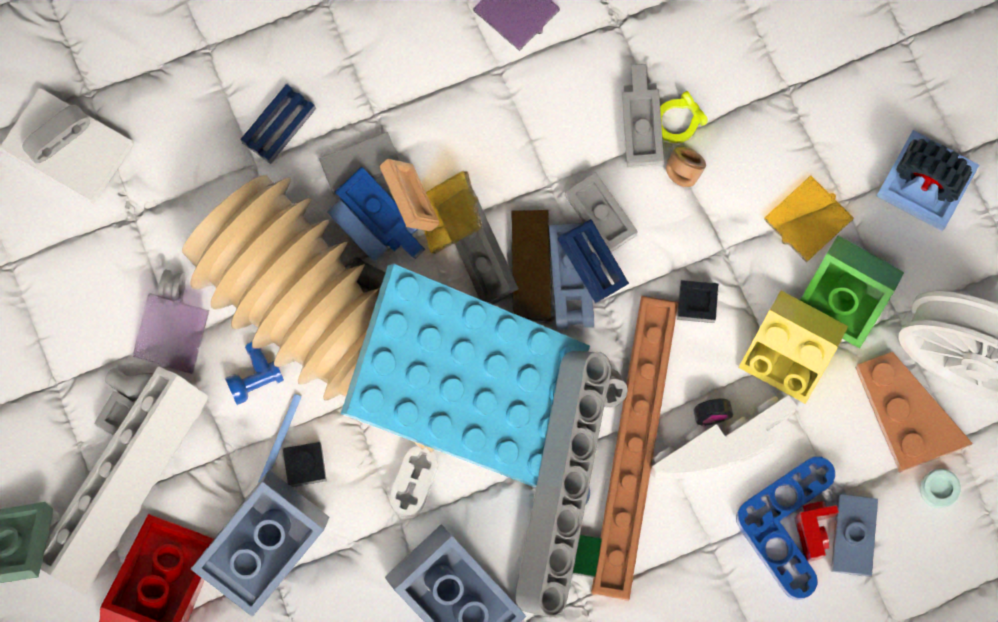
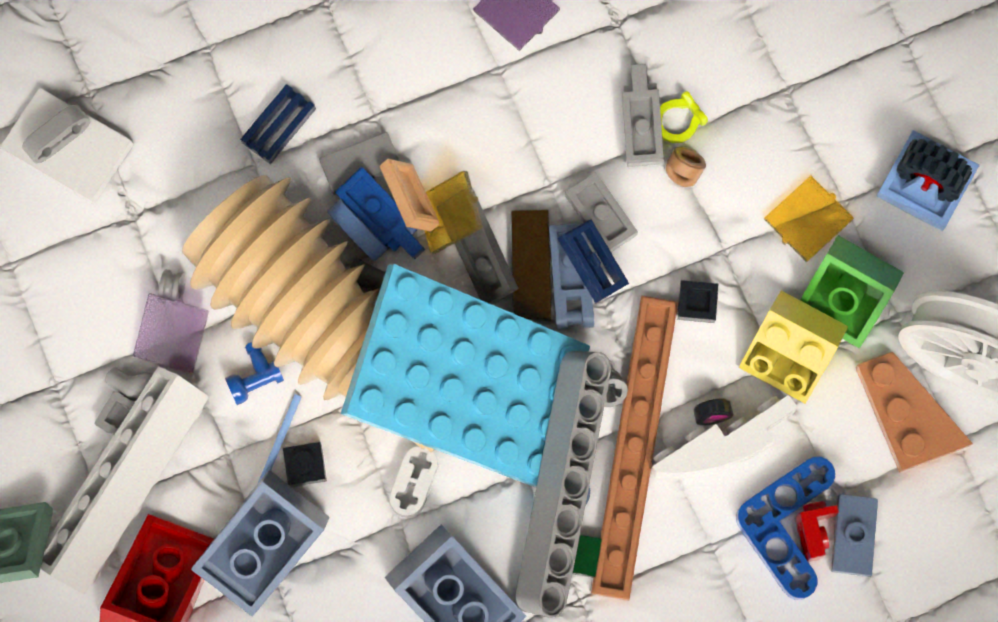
light aqua tile [920,468,961,508] -> none

